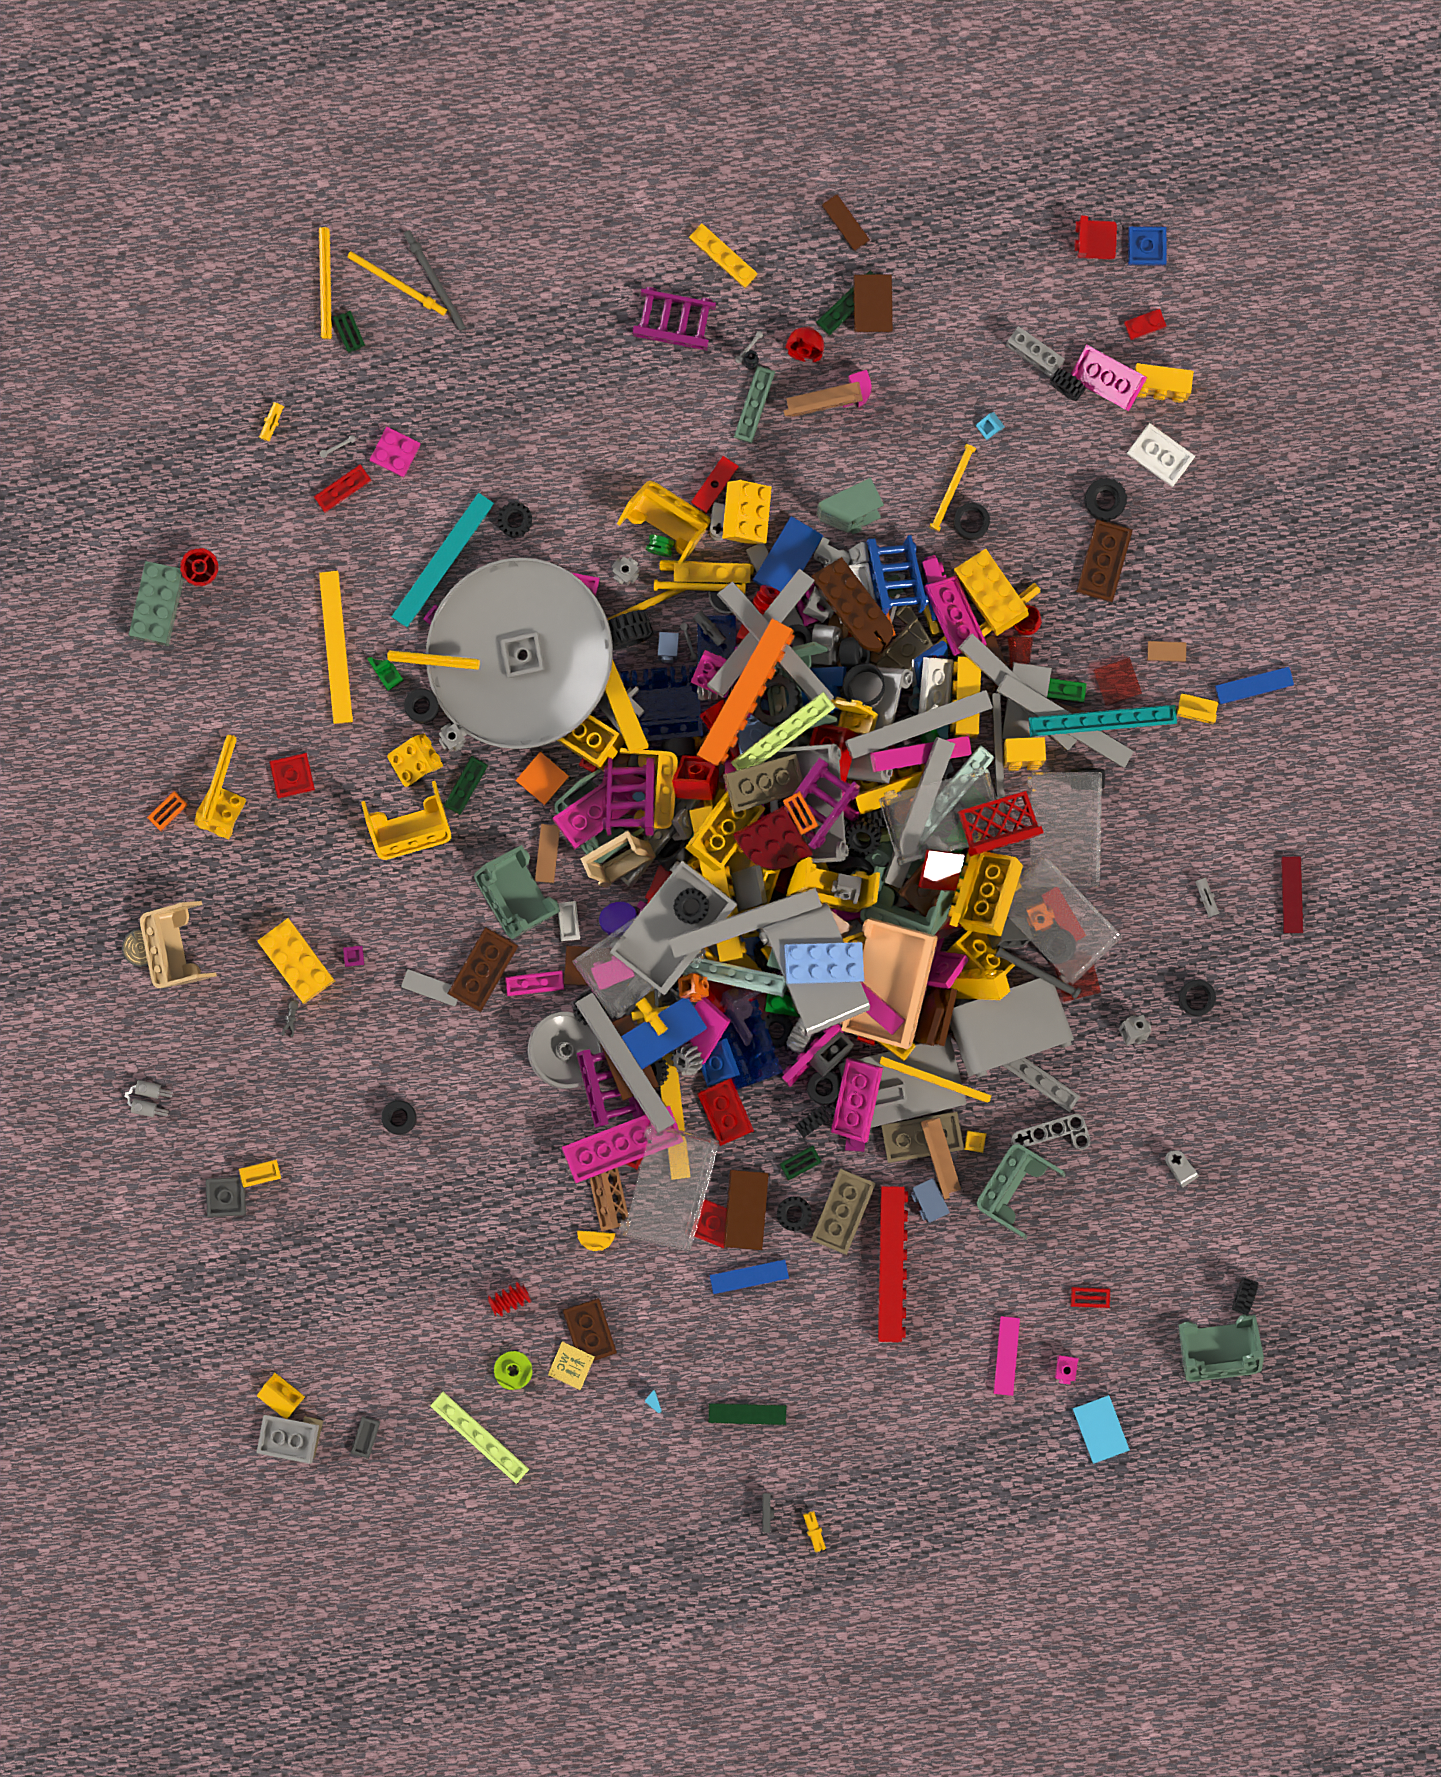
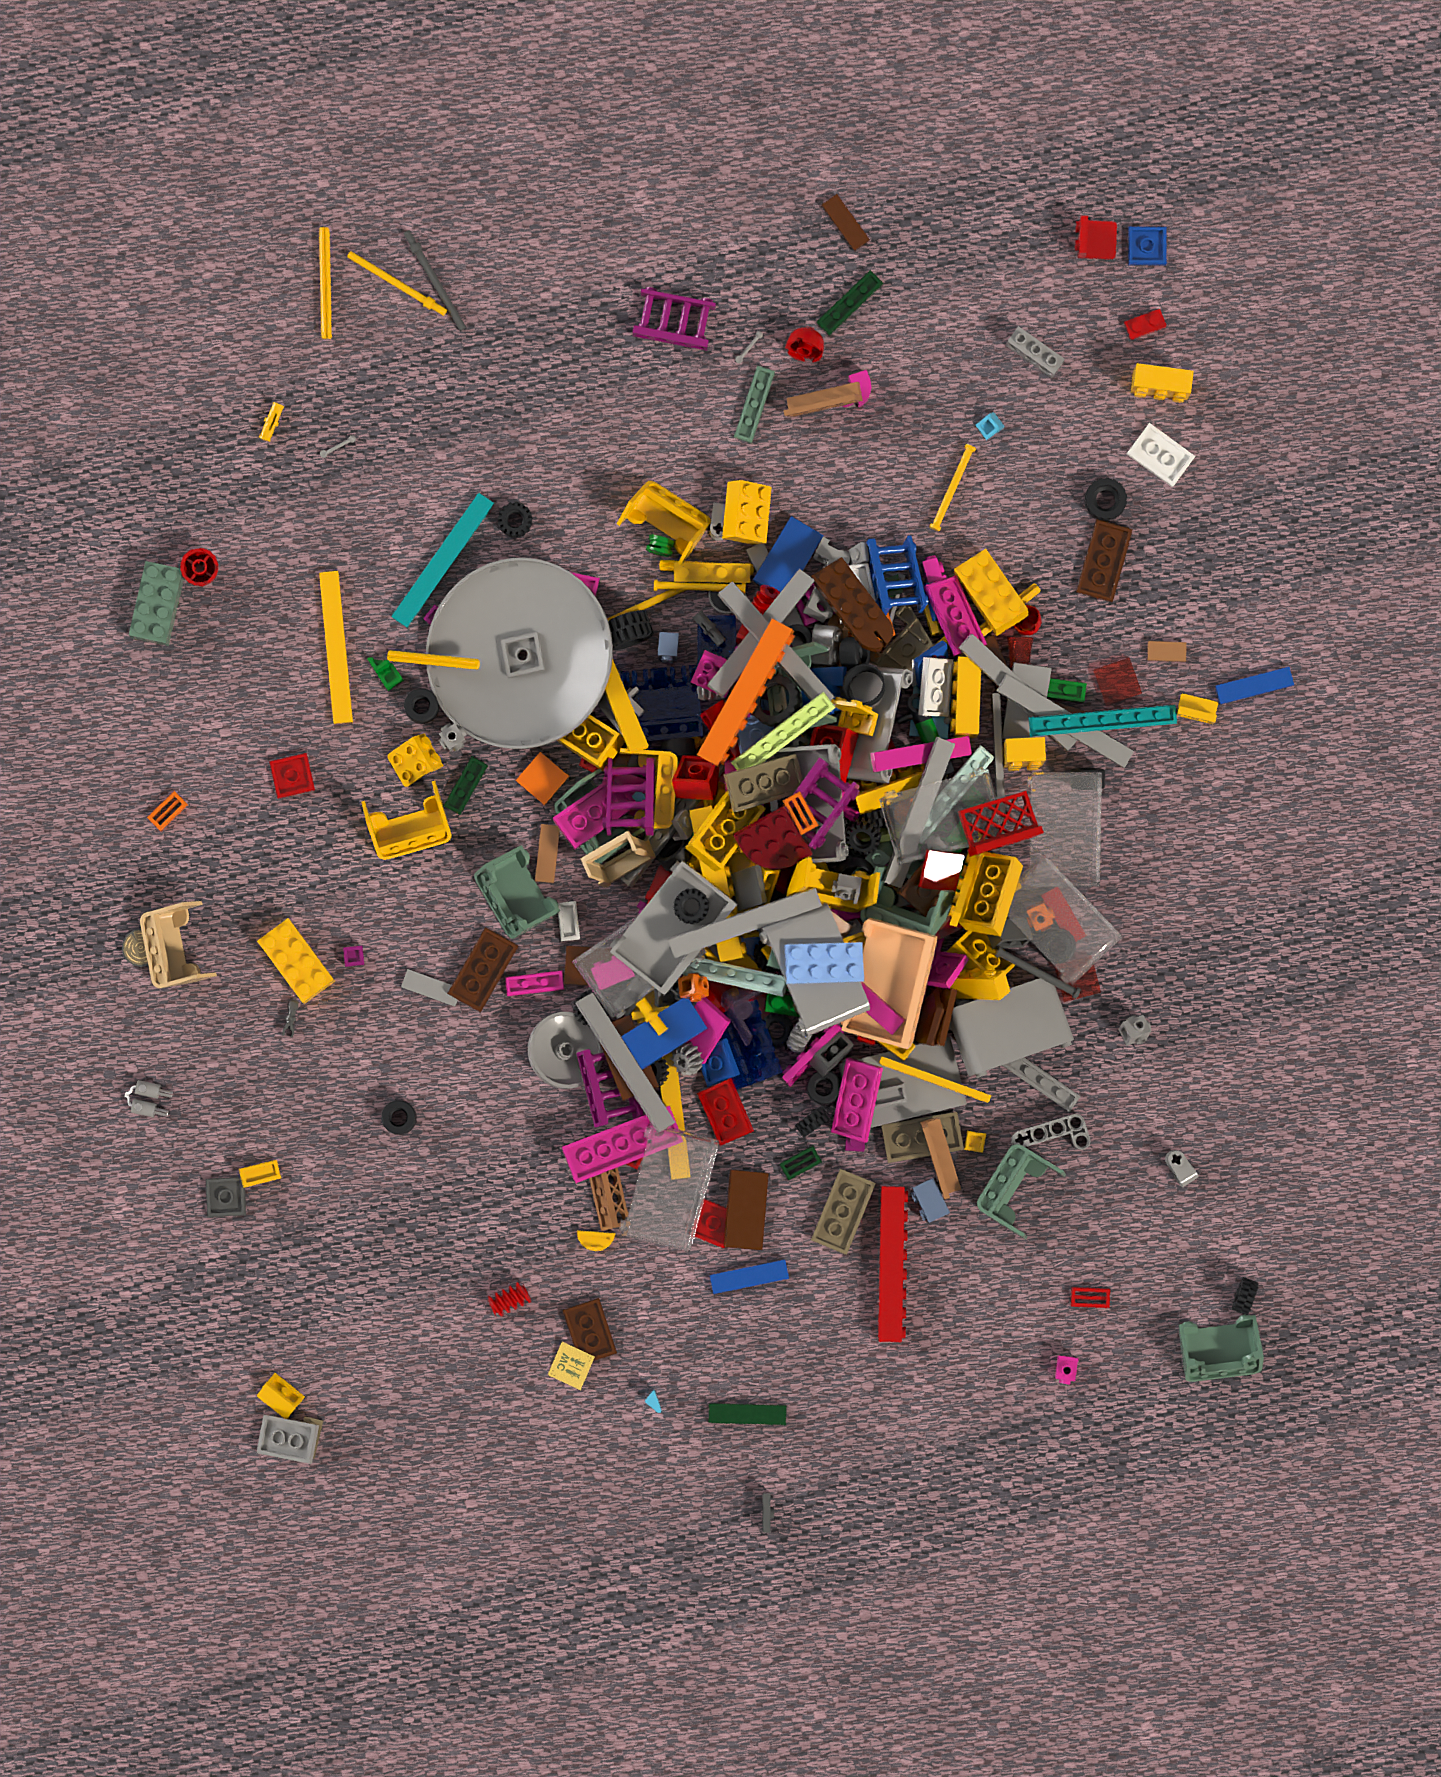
yellow bracket [194,788,246,840] -> none
yellow axle [201,735,237,822] -> none
red tile [314,464,372,513] -> none
dark green tile [333,311,365,353] -> none
dark grey tile [351,1416,381,1459] -> none
dark pink plate [370,426,421,478] -> none
yellowish green tile [430,1392,529,1484] -> none
lime plate [494,1351,533,1390] -> none
dark purple tile [599,902,637,937] -> none
light grey brick [612,556,639,586] -> none
light grey hinge [680,623,698,661] -> none
yellow plate [689,223,758,288] -> none
red tile [691,456,739,514] -> none
black pin [744,350,759,370] -> none
black tyre [777,1196,812,1231] -> none
yellow pin [803,1511,826,1552] -> none
sand green windscreen [817,478,884,535] -> none
light grey tile [845,690,993,759] -> none
reddish brown tile [853,274,893,333] -> none
black tyre [953,503,990,540] -> none
dark pink tile [993,1316,1020,1396] -> none
black tyre [1049,368,1086,402] -> none
tile [1071,345,1147,411] -> none
medium azure tile [1073,1395,1129,1464] -> none
black tyre [1178,979,1216,1016] -> none
light grey pin [1195,878,1220,918] -> none
dark red tile [1281,856,1303,934] -> none

